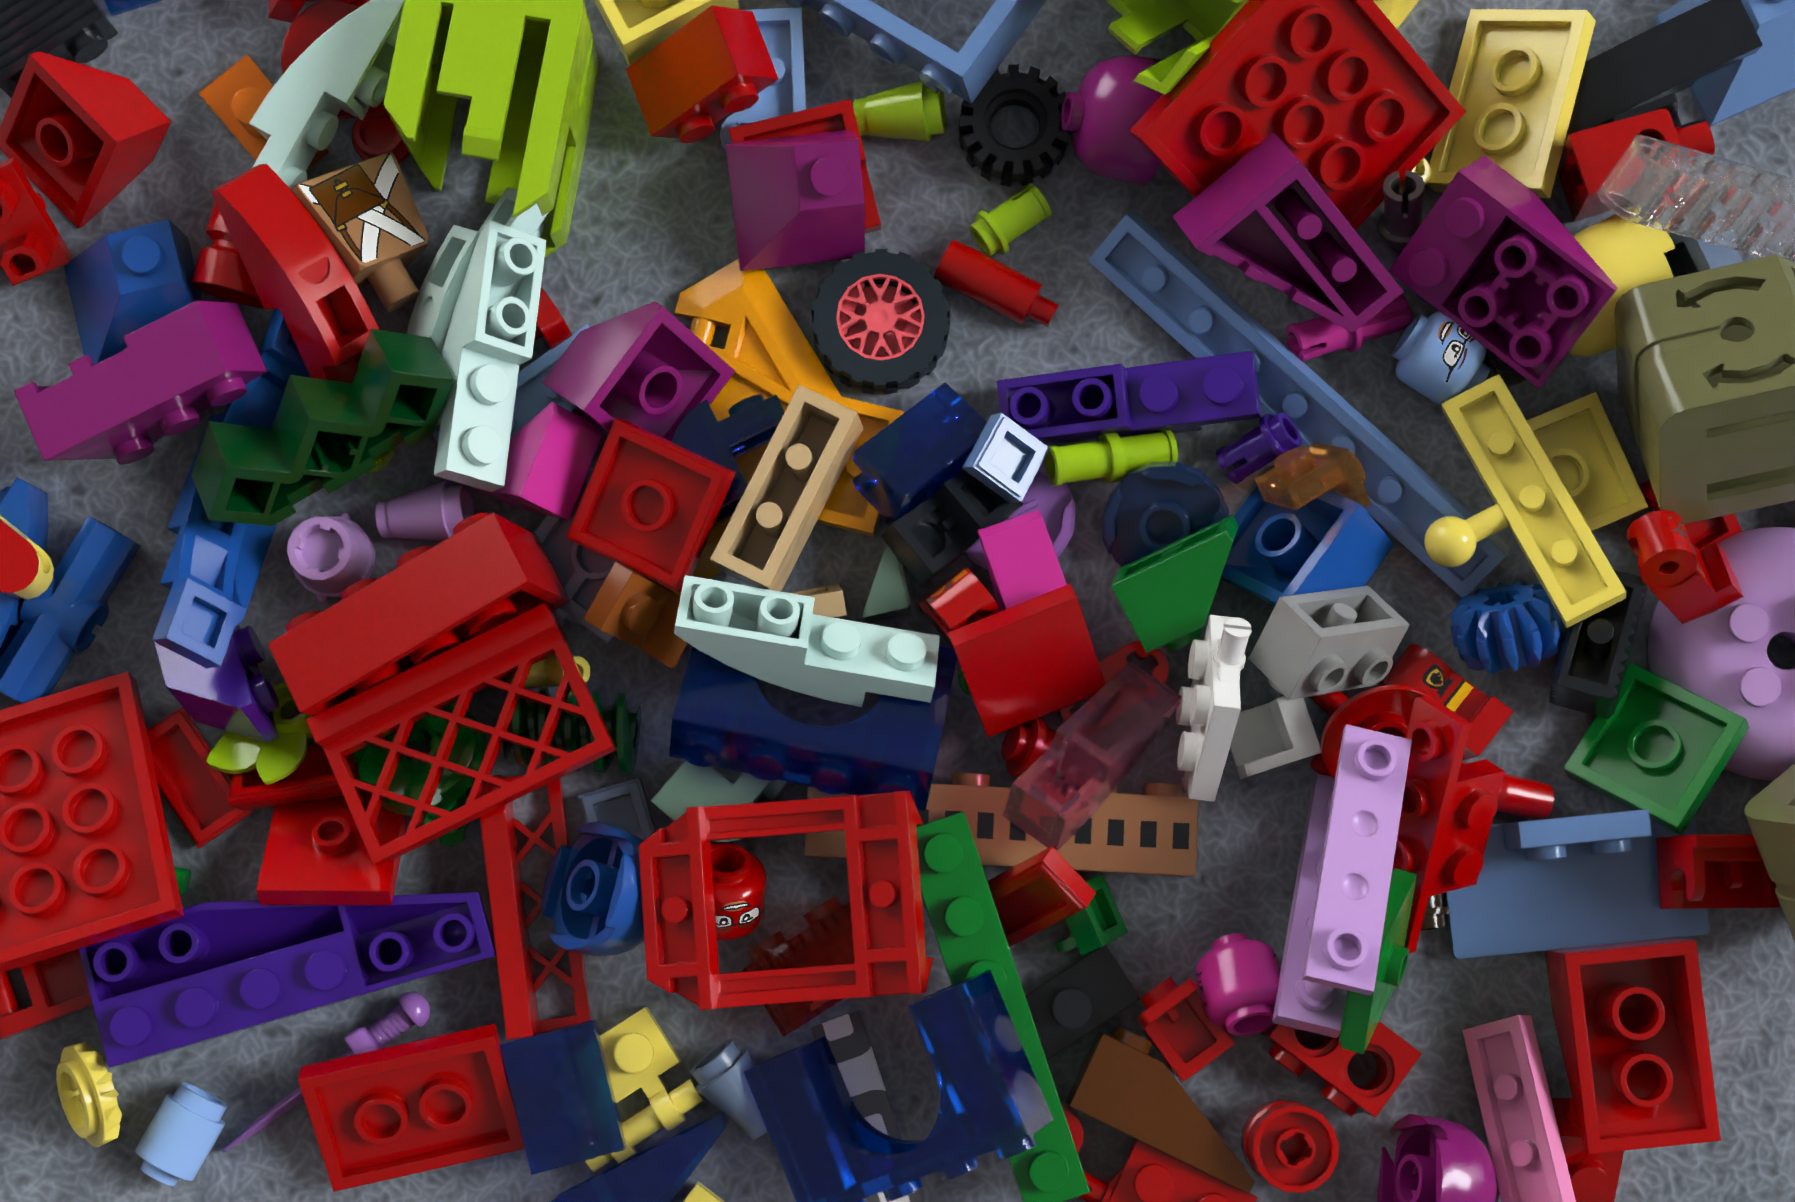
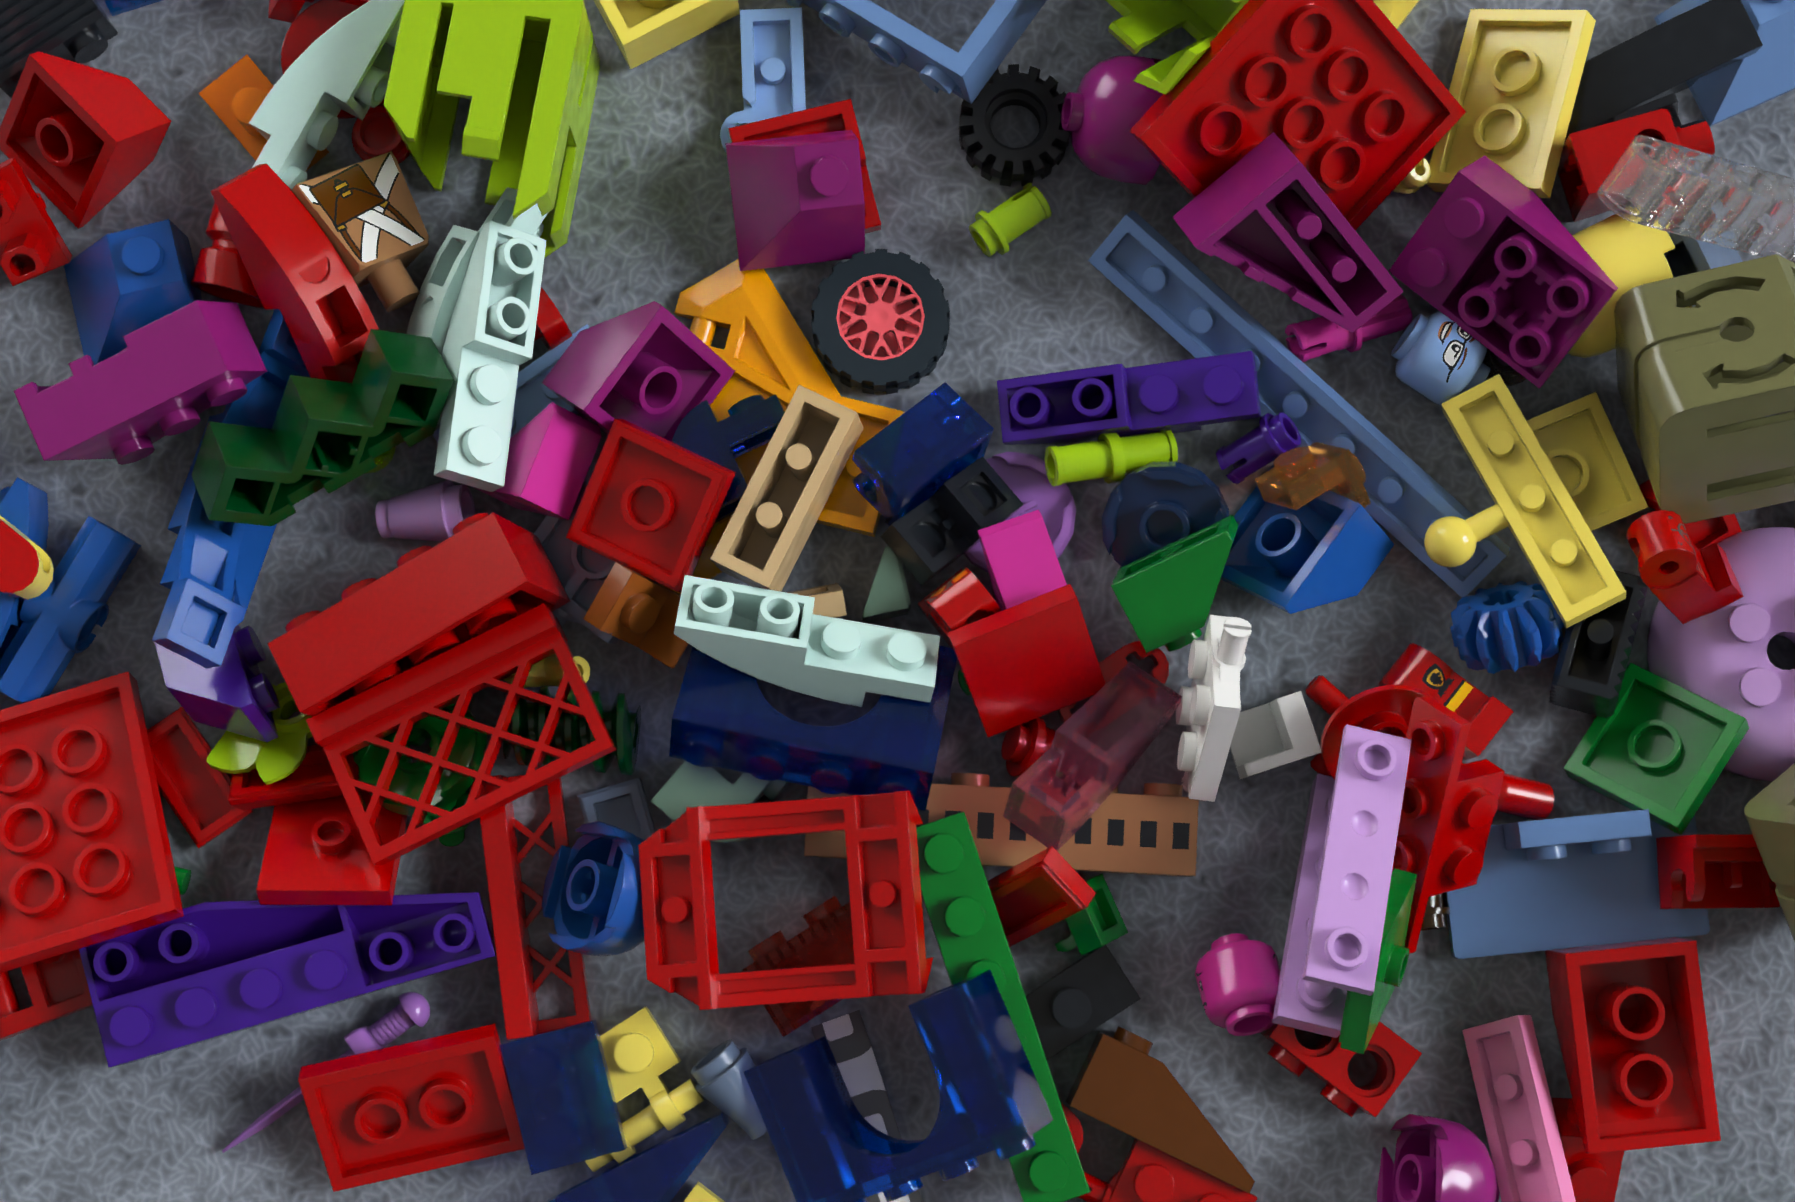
light yellow gear [56,1042,122,1147] -> none
light blue brick [135,1082,228,1186] -> none
lavender piece [287,512,375,602] -> none
red brick [626,5,779,143] -> none
red head [711,843,767,941] -> none
lime cone [853,80,947,142] -> none
red cylinder [933,239,1059,327] -> none
tile [962,413,1050,503] -> none
red bracket [1134,976,1235,1083] -> none
red wheel [1241,1099,1339,1193] -> none
light grey brick [1249,586,1410,700] -> none
flat silver pin [1378,170,1427,250] -> none

